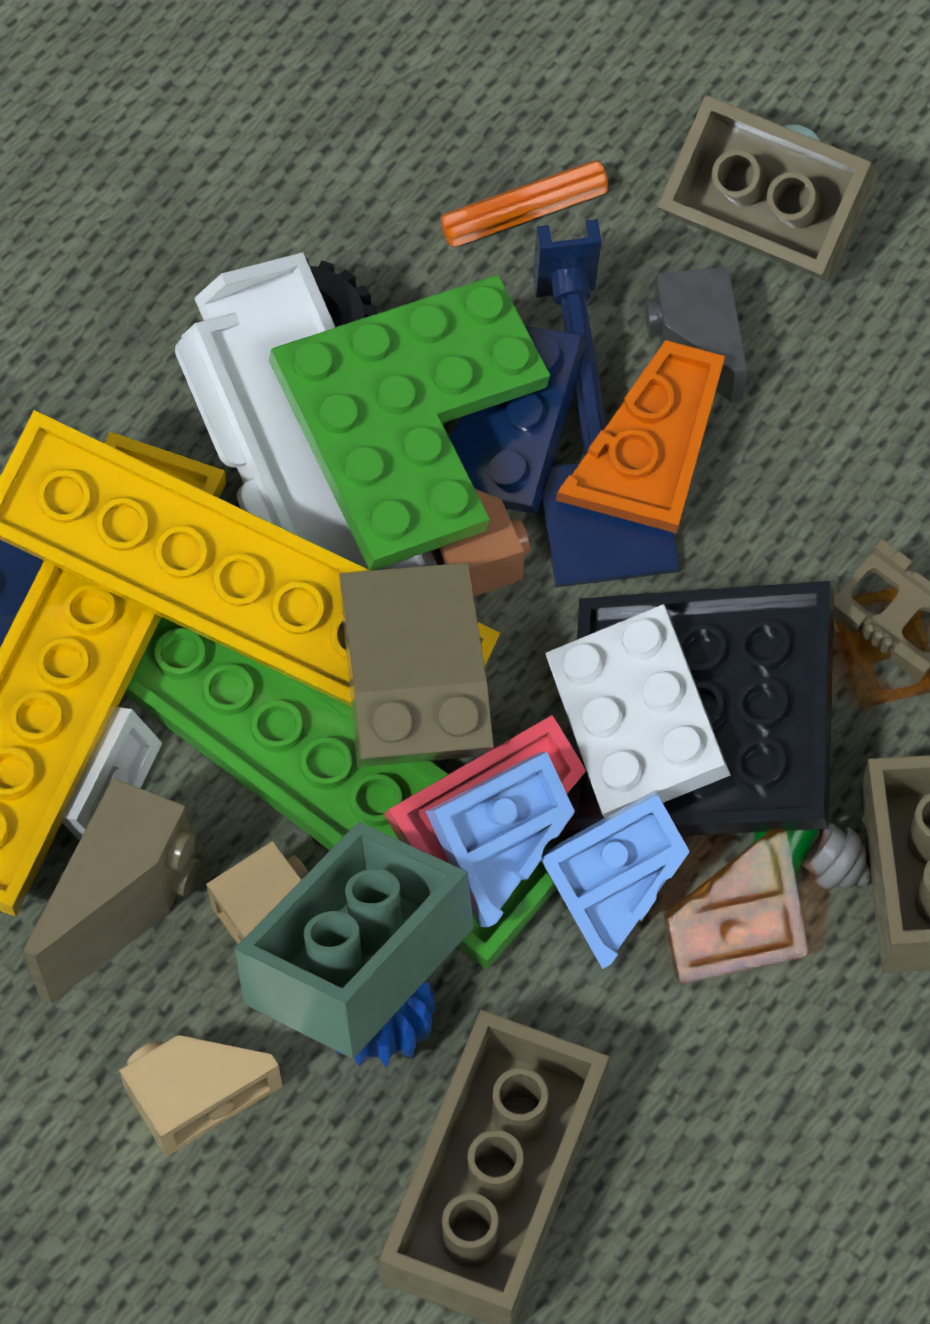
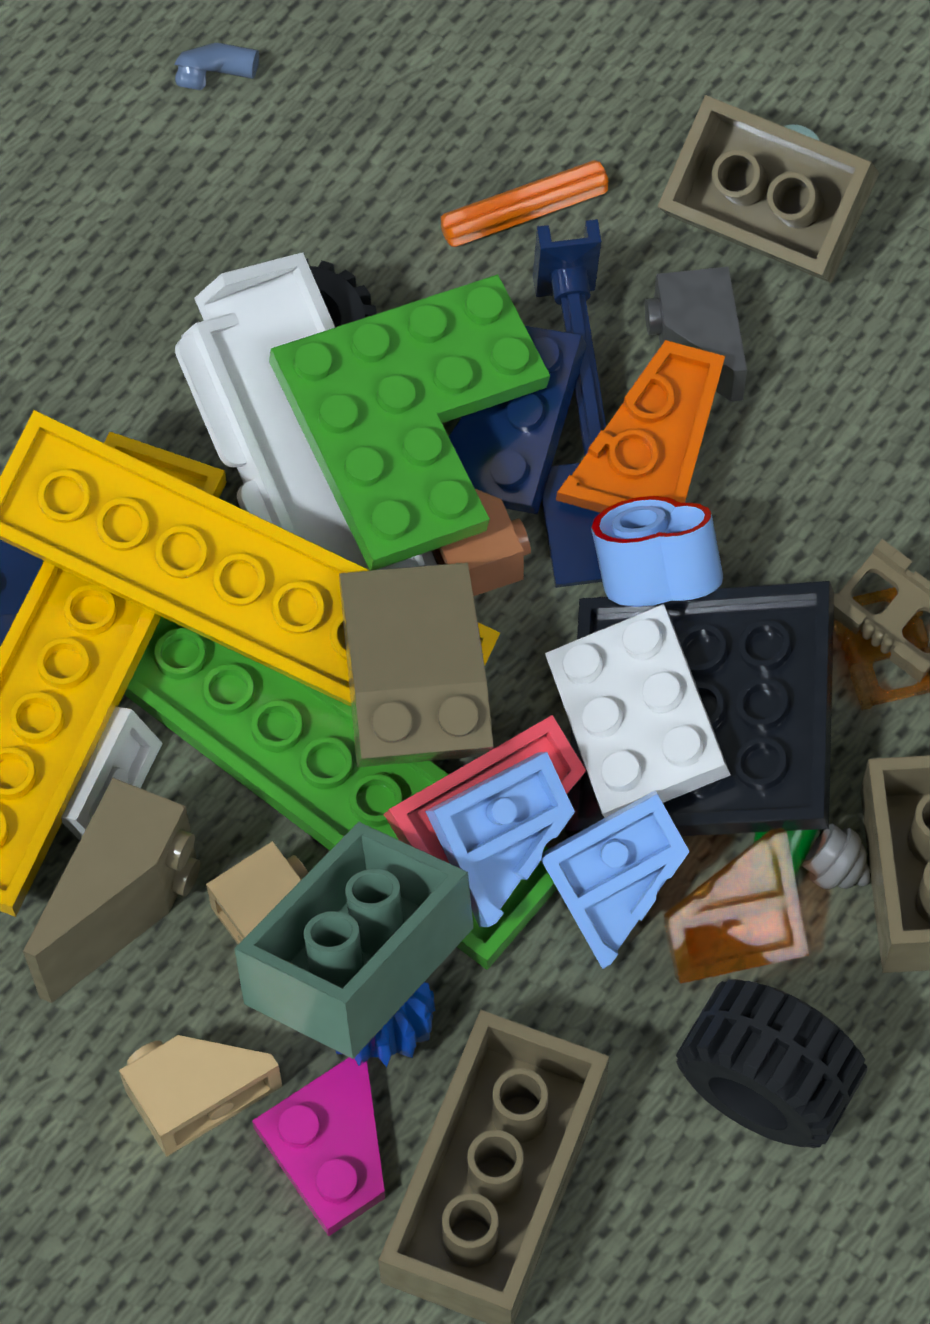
none -> sand blue arm [174,43,259,90]
none -> dark pink wing [252,1057,385,1236]
none -> light blue piece [591,496,723,607]
none -> black tyre [676,979,867,1148]

